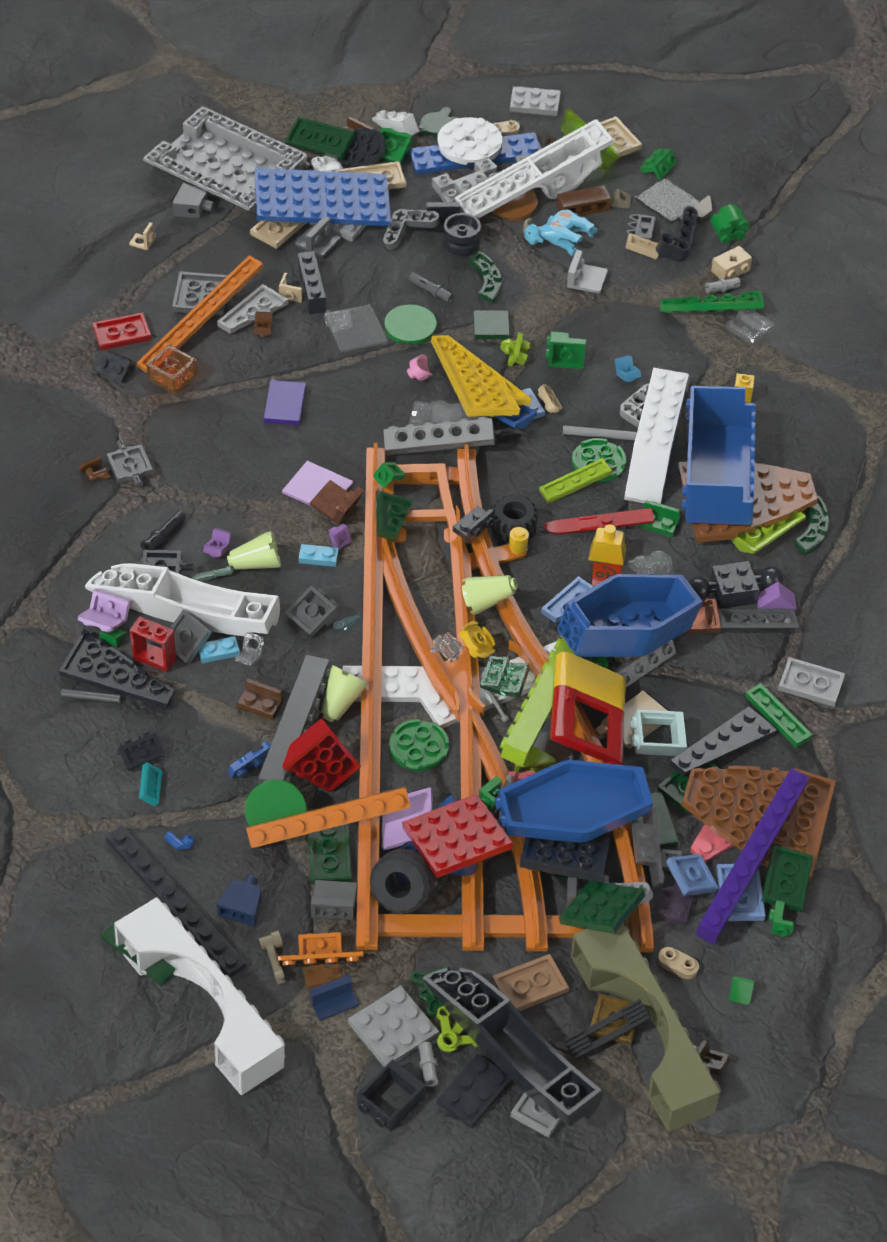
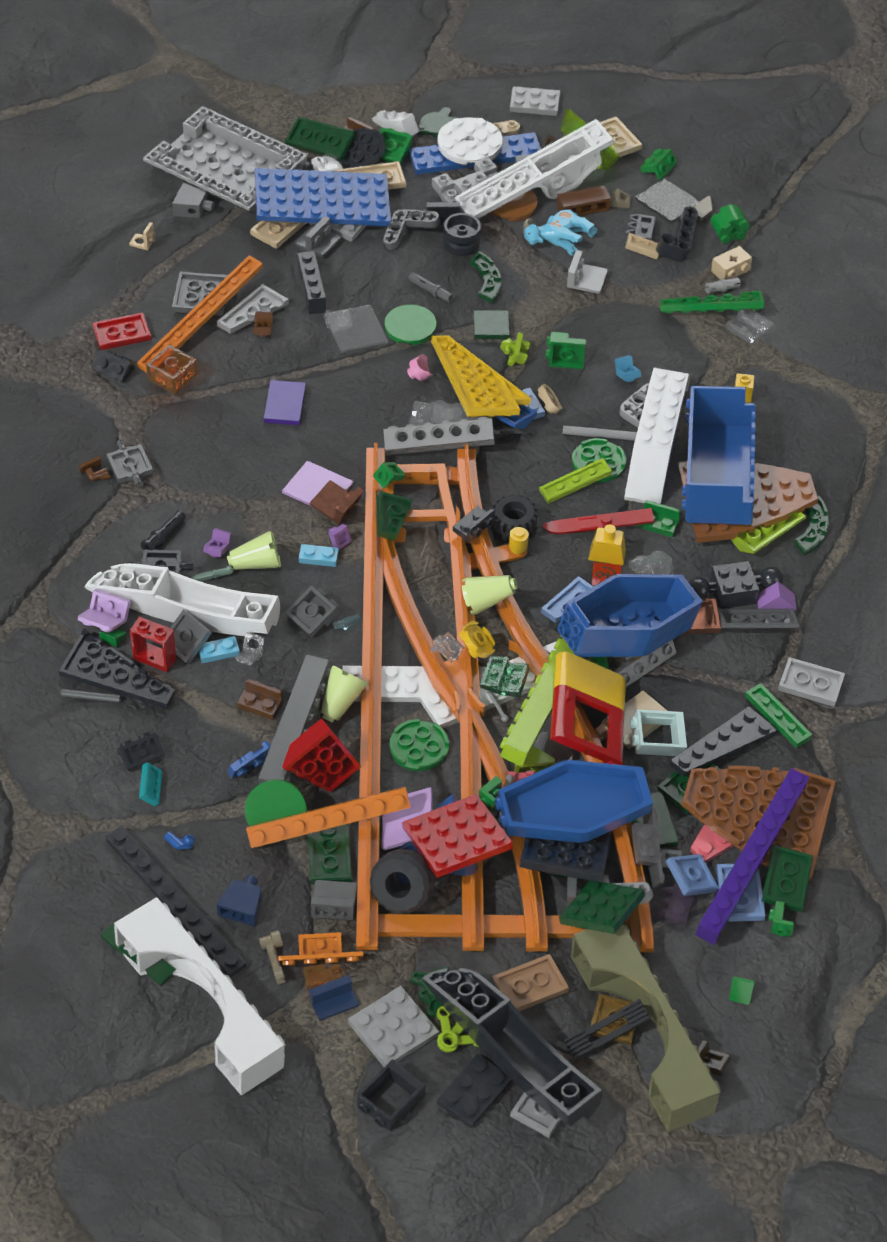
tan bracket [279,273,303,302] -> none
light grey pin [418,1042,438,1087] -> none
tan plate [658,947,699,979] -> none

